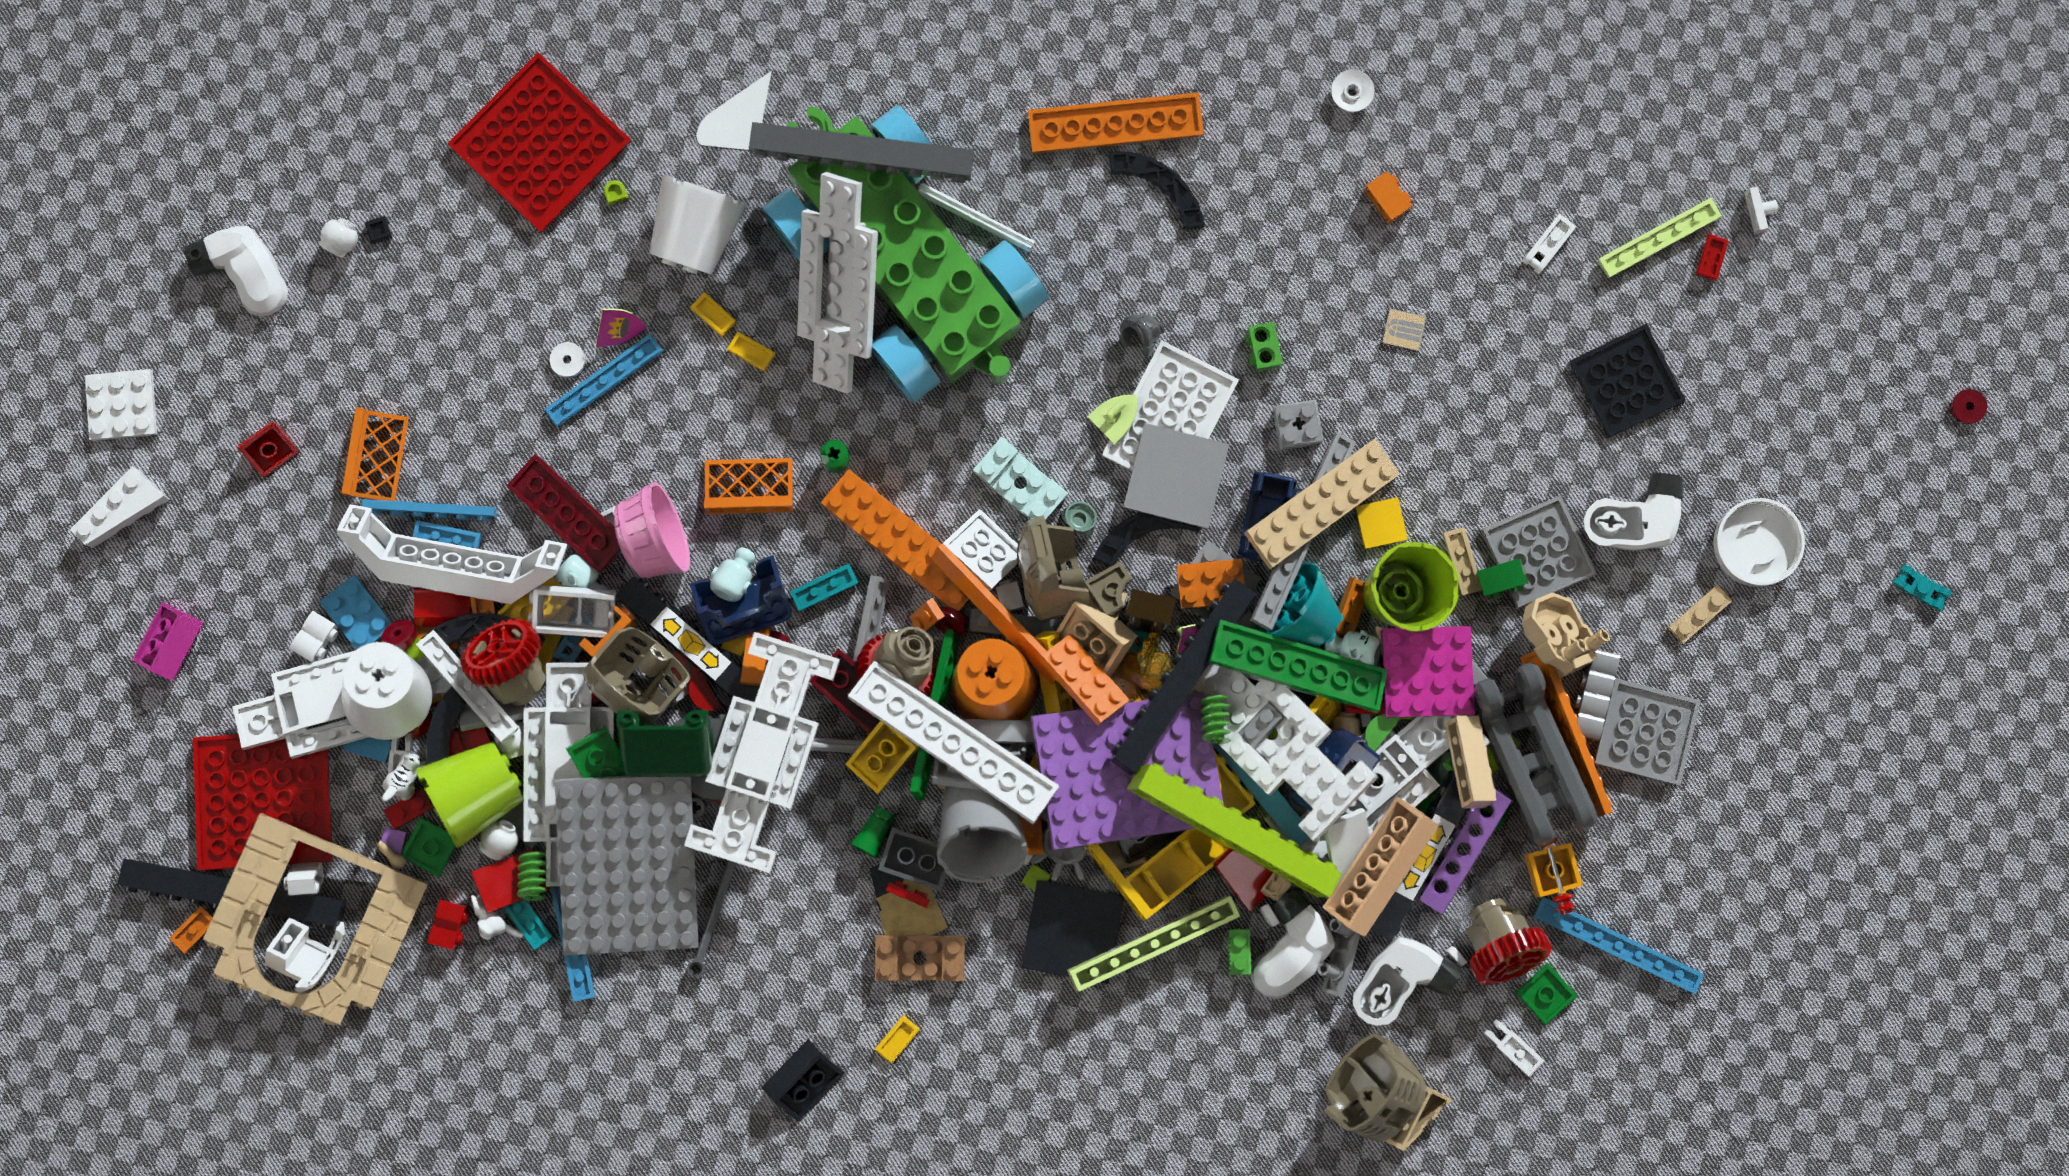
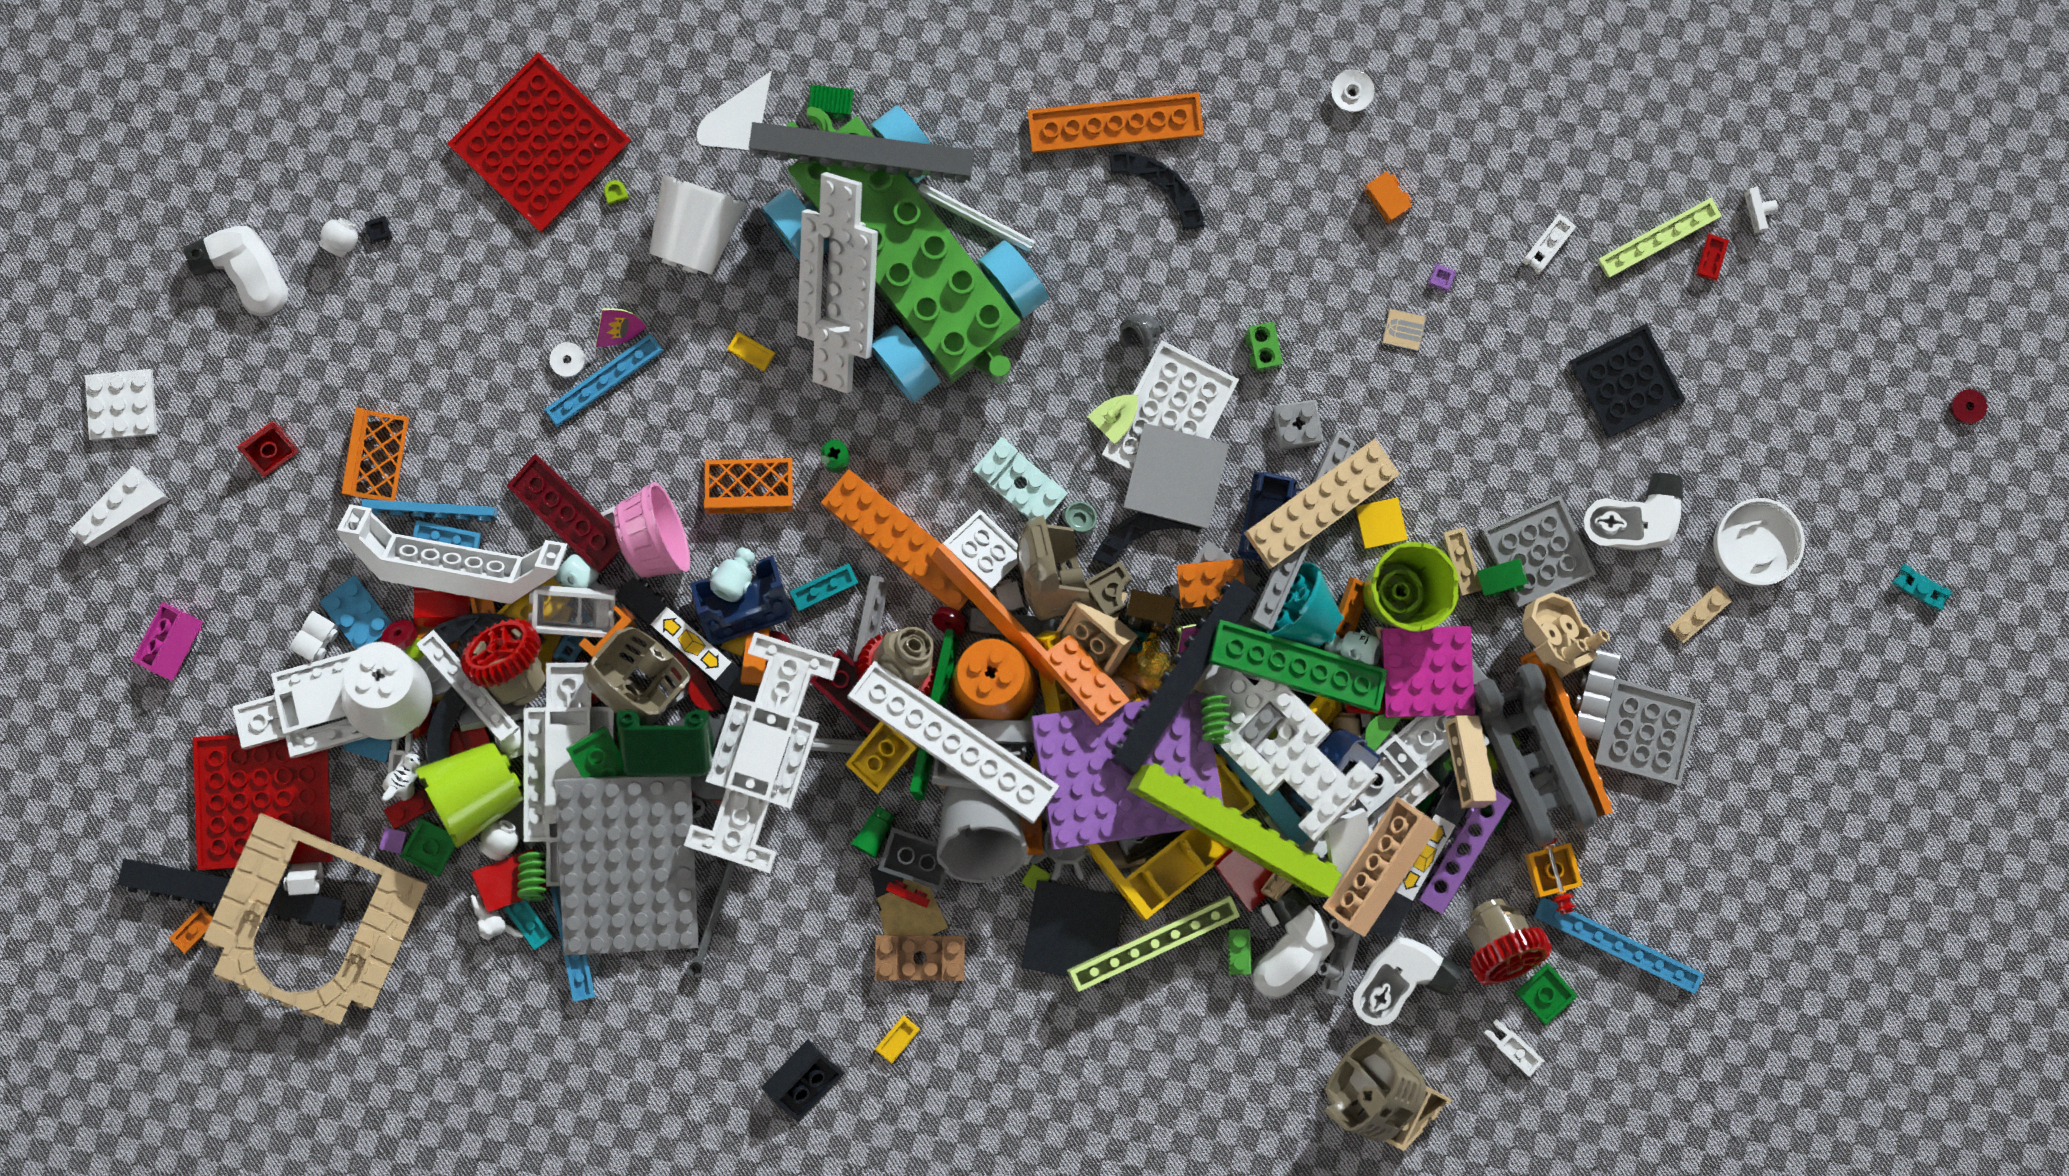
white piece [265,918,345,993] -> none
tan piece [377,841,405,869] -> none
red brick [427,899,470,950] -> none
yellow tile [690,292,737,337] -> none
orange plate [909,598,944,632] -> none
white tile [1445,946,1467,968] -> none
none -> green brick [808,84,854,122]
none -> medium lavender tile [1427,264,1456,293]

